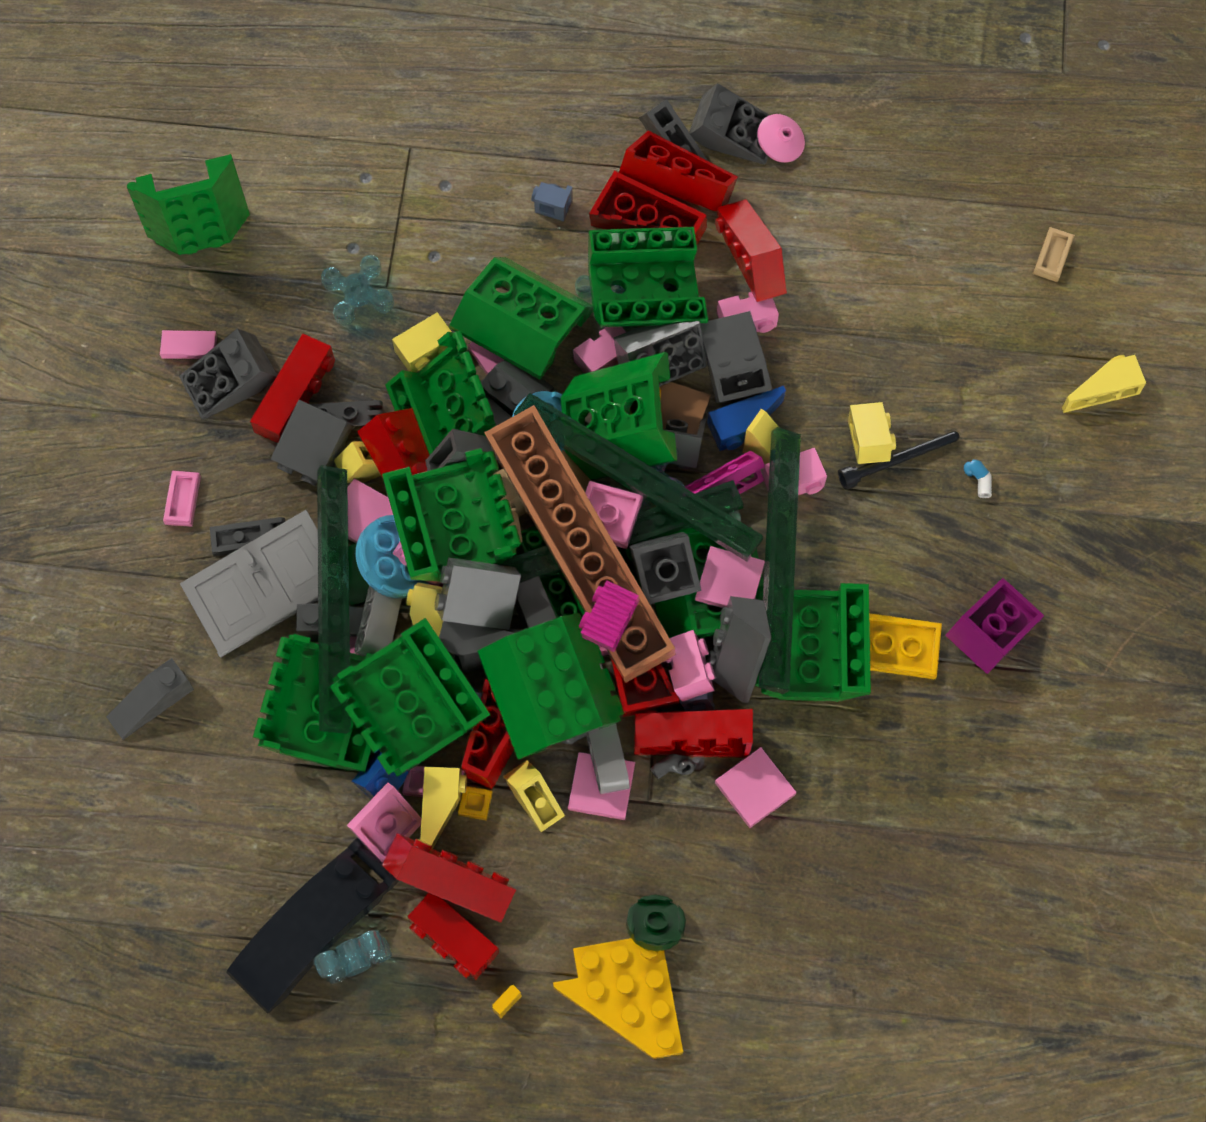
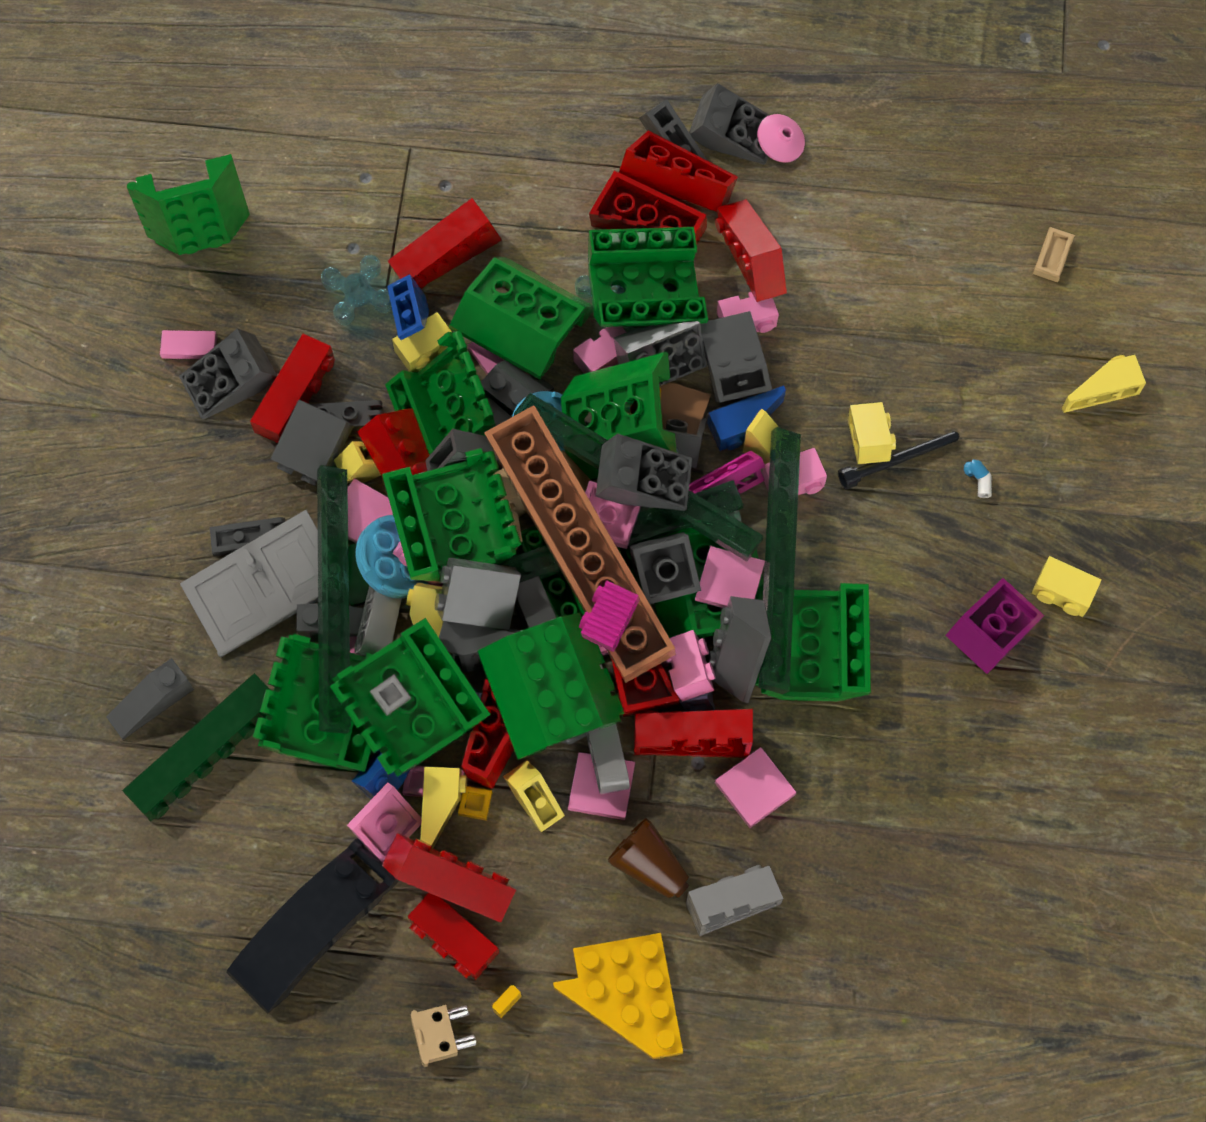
bright pink tile [163,471,201,527] -> none
clear light blue gear [314,930,392,984] -> none
sand blue brick [531,182,573,221] -> none
dark green tile [626,895,686,951] -> none
dark grey arm [650,753,695,780] -> none
yellow tile [869,613,942,679] -> none
none -> dark green brick [122,673,271,822]
none -> light grey tile [370,675,411,716]
none -> red wedge [387,198,502,289]
none -> blue slope [387,274,429,340]
none -> tan piece [411,1005,477,1067]
none -> dark grey slope [596,433,692,511]
none -> reddish brown cone [608,818,689,899]
none -> light grey wedge [686,865,783,936]
none -> light yellow brick [1031,556,1101,617]

